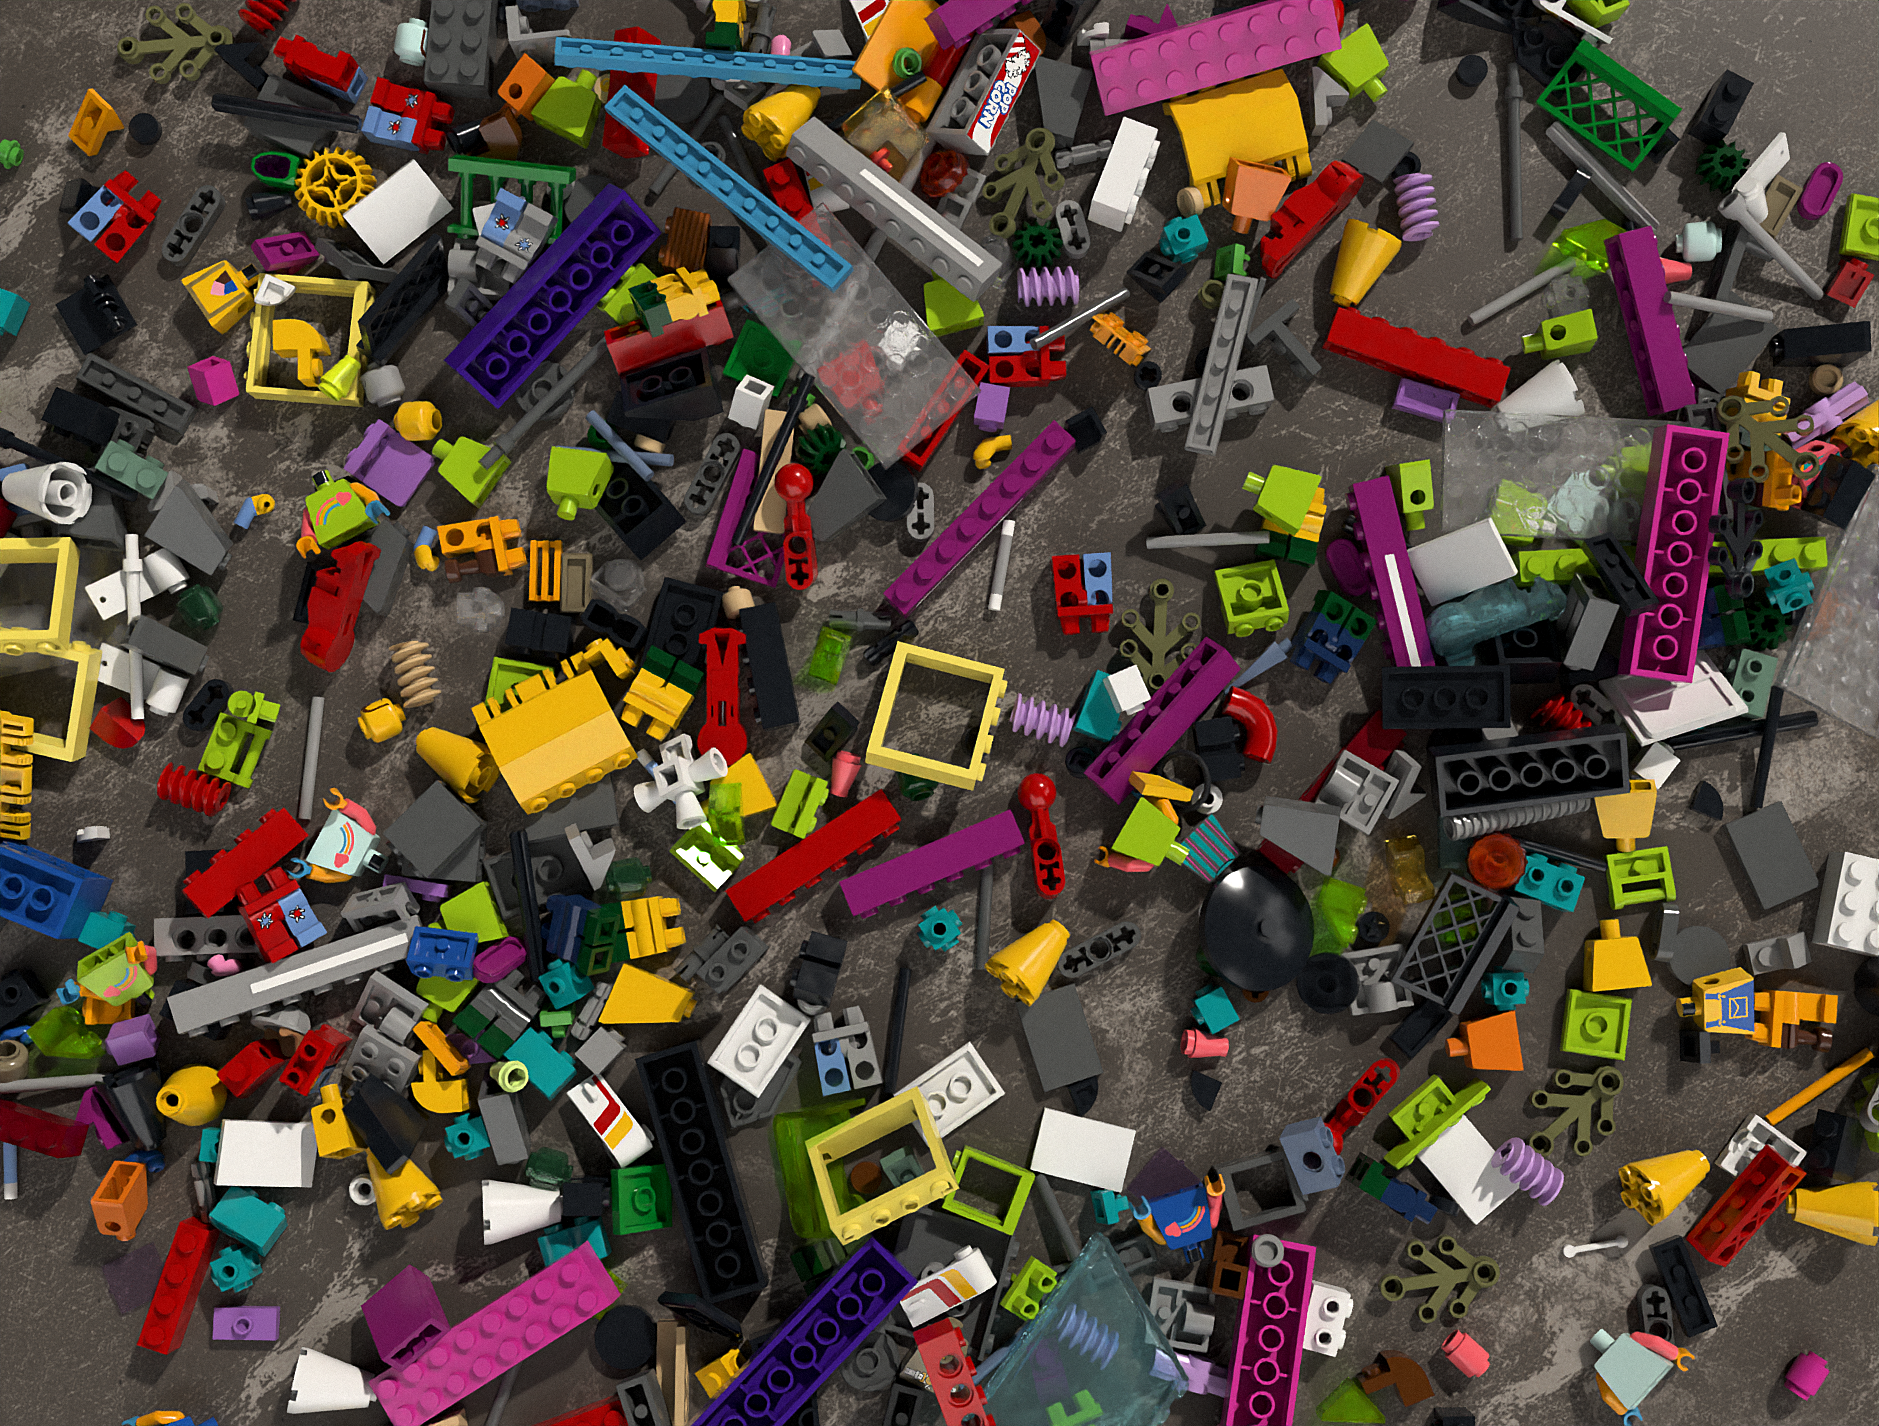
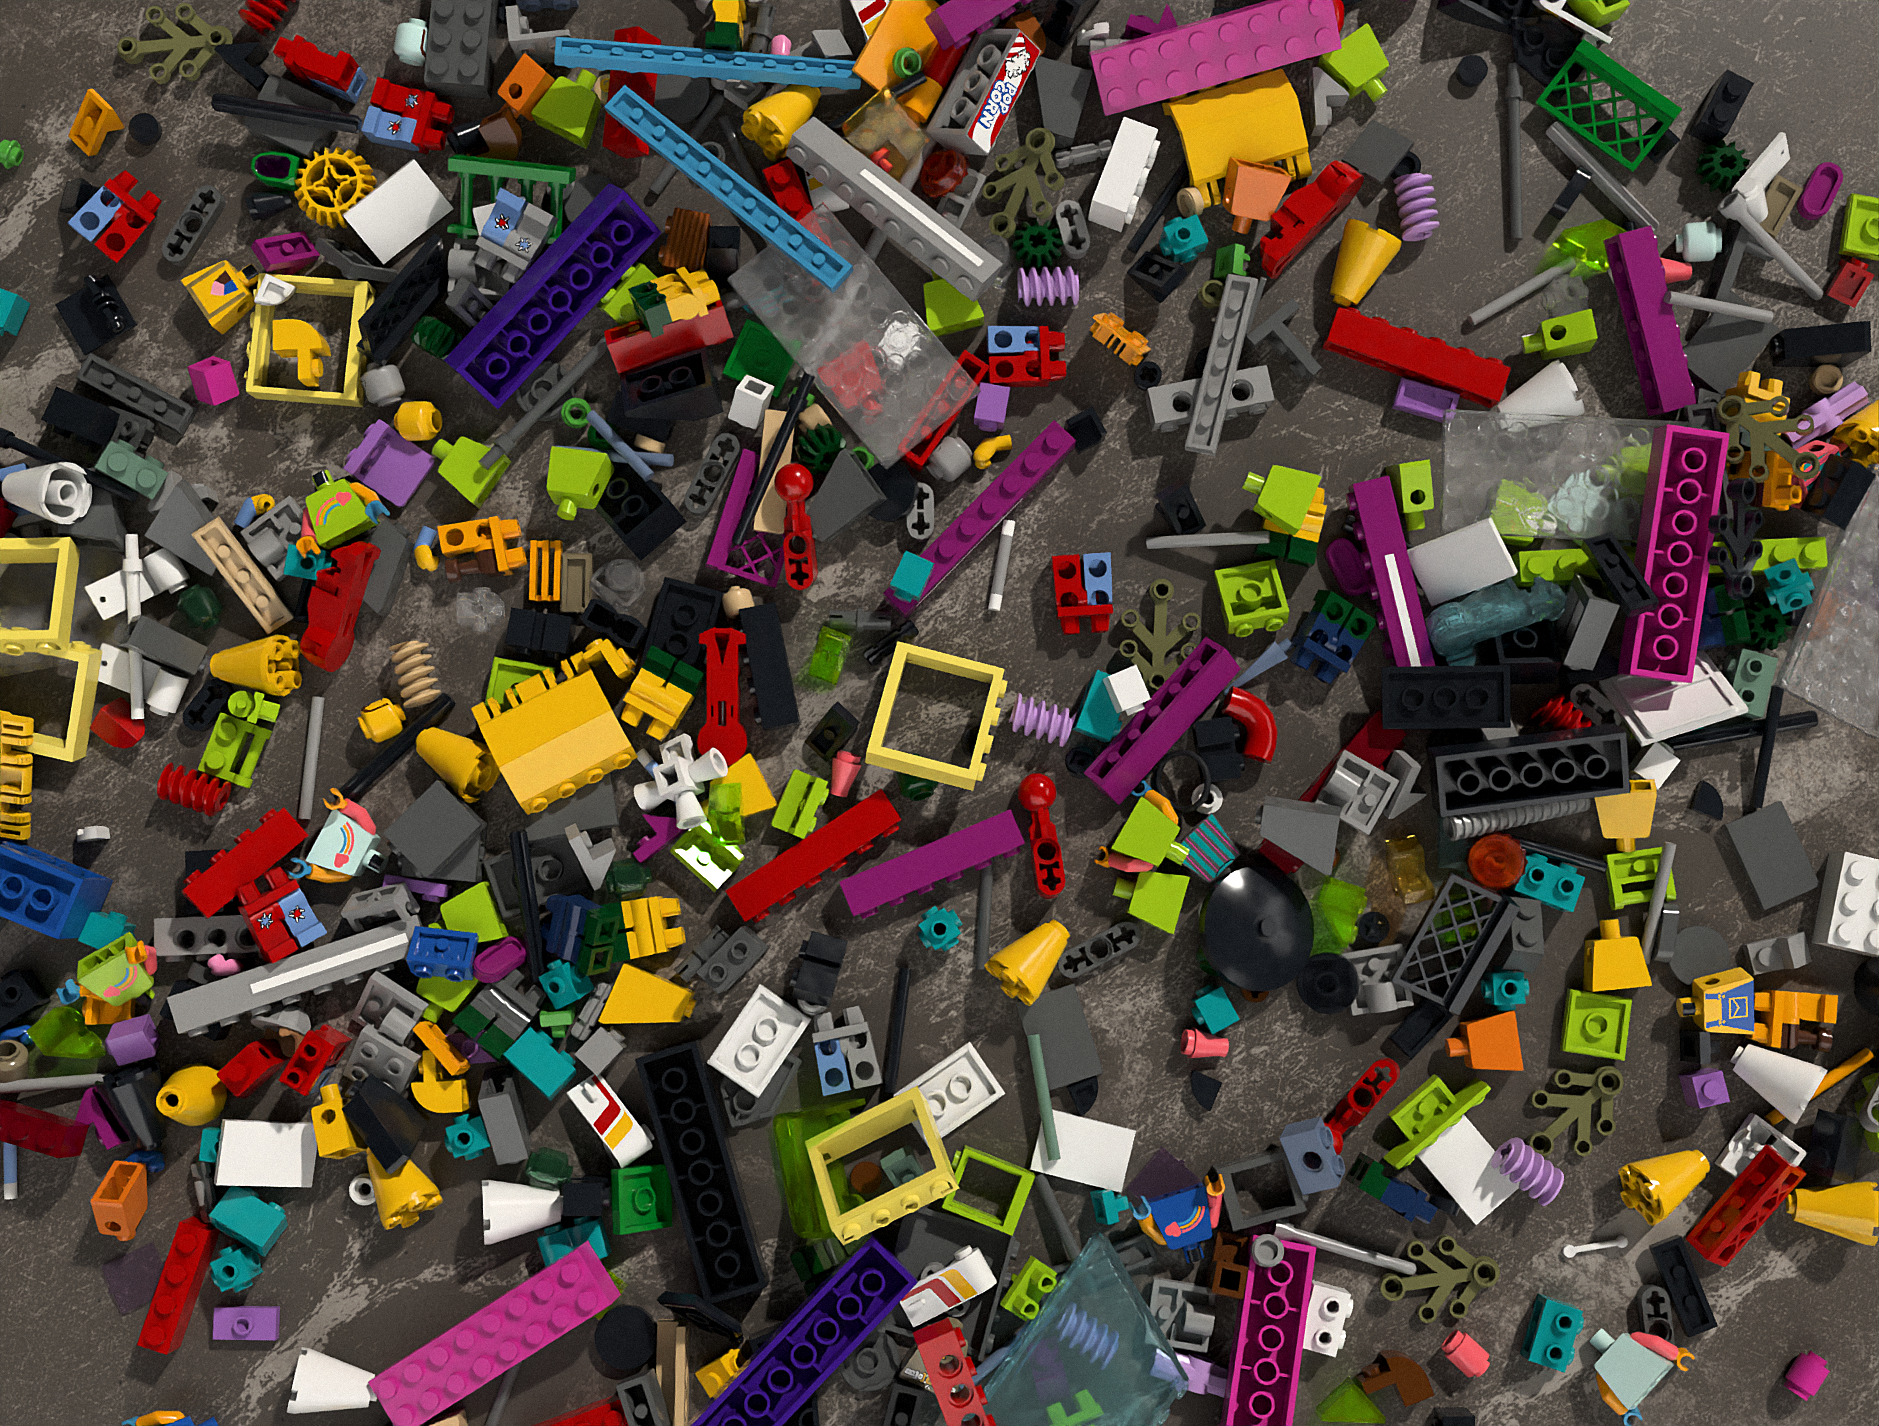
neon yellow cone [318,355,361,402] -> none
magenta brick [361,1264,451,1372] -> none
yellowish green cone [490,1061,529,1093] -> none
dark grey bar [1030,287,1130,350] -> none
yellow tile [1128,771,1193,802] -> none
none -> tan tile [191,516,294,634]
none -> yellow cone [210,635,302,696]
none -> light grey plate [240,496,324,582]
none -> teal brick [283,544,335,580]
none -> black axle [334,693,456,801]
none -> dark green gear [410,317,464,363]
none -> bright green plate [561,398,591,428]
none -> magenta slope [633,814,687,864]
none -> teal brick [890,551,934,603]
none -> light grey head [927,436,972,482]
none -> sand green bar [1027,1034,1061,1161]
none -> lime torso [1112,871,1190,934]
none -> black bar [1127,158,1189,254]
none -> light grey piece [1269,1218,1417,1275]
none -> teal brick [1520,1293,1584,1373]
none -> light grey bar [1640,842,1676,964]
none -> medium lavender brick [1679,1068,1730,1109]
none -> white cone [1730,1044,1828,1124]

